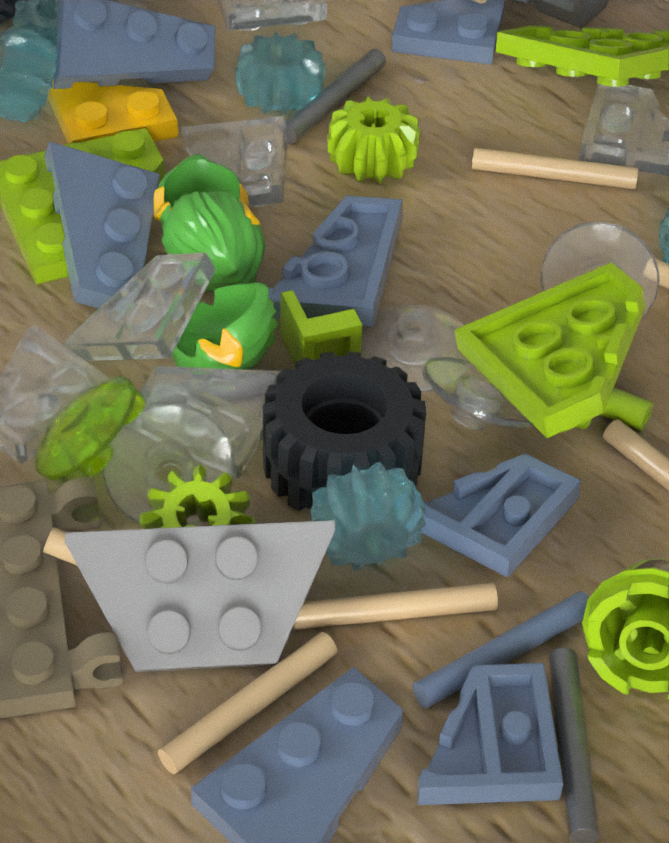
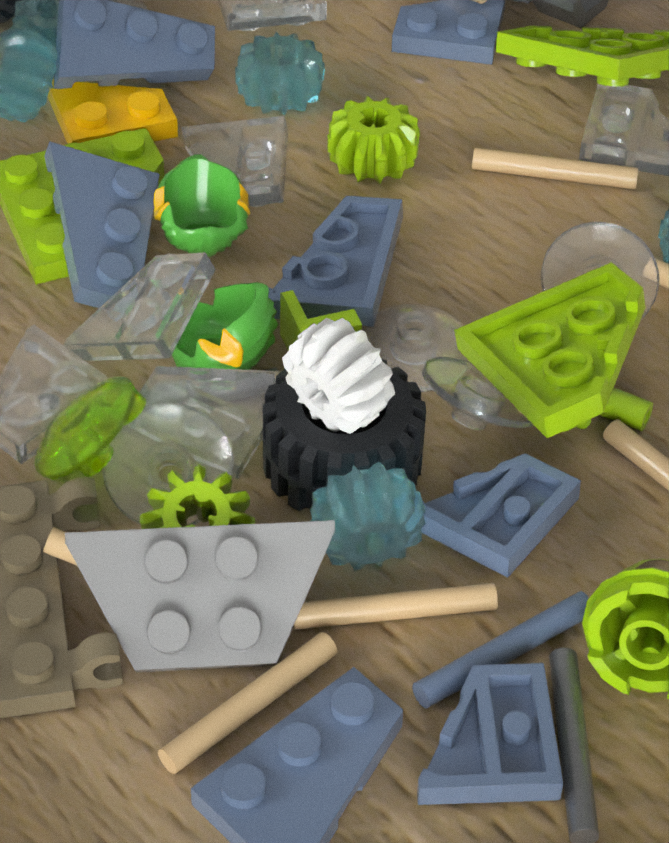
bright green hair [161,191,266,292] -> none
flat silver bar [279,49,386,144] -> none
none -> white gear [282,318,395,434]

